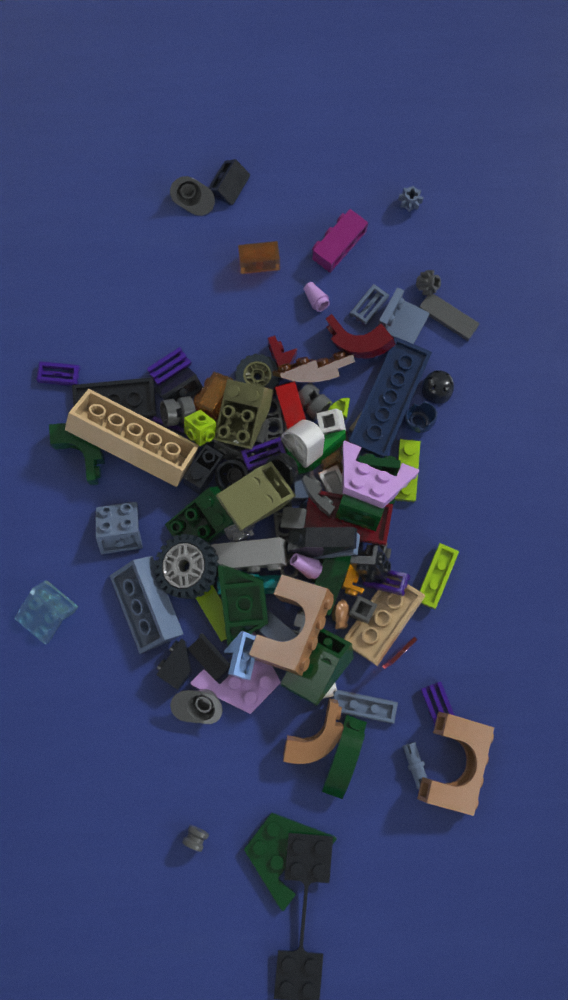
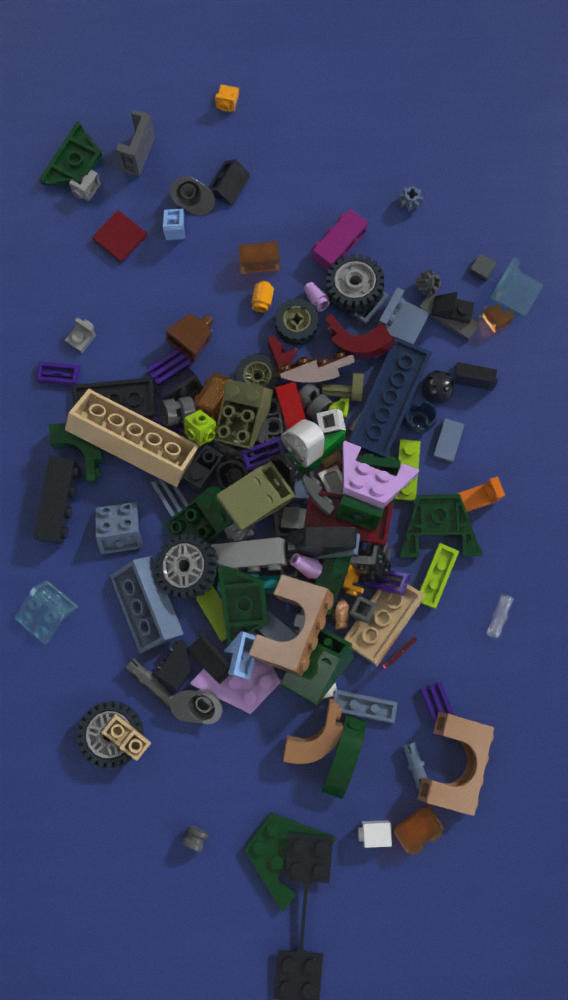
none -> black brick [33,456,80,545]
none -> dark green wing [39,121,102,186]
none -> light grey bracket [65,317,97,353]
none -> light grey bracket [69,170,101,201]
none -> wheel [77,701,144,768]
none -> dark red tile [92,210,148,263]
none -> tan slope [101,713,151,761]
none -> dark grey panel [116,110,155,177]
none -> dark grey pin [125,658,175,710]
none -> sand blue tile [151,478,188,518]
none -> light blue slope [163,209,185,240]
none -> reddish brown torso [166,314,214,363]
none -> light orange bracket [215,84,239,112]
none -> light orange brick [251,281,274,313]
none -> black wheel [275,298,319,345]
none -> olive piece [322,373,364,402]
none -> wheel [326,254,384,314]
none -> white brick [358,820,392,848]
none -> clear orange brick [391,804,445,855]
none -> dark green wing [400,494,483,558]
none -> black slope [431,292,475,324]
none -> sand blue tile [433,418,464,463]
none -> black panel [453,362,498,391]
none -> orange bracket [457,476,505,512]
none -> dark grey tile [469,254,497,281]
none -> clear orange panel [481,304,515,333]
none -> clear pin [486,594,514,639]
none -> clear light blue bracket [490,257,543,317]

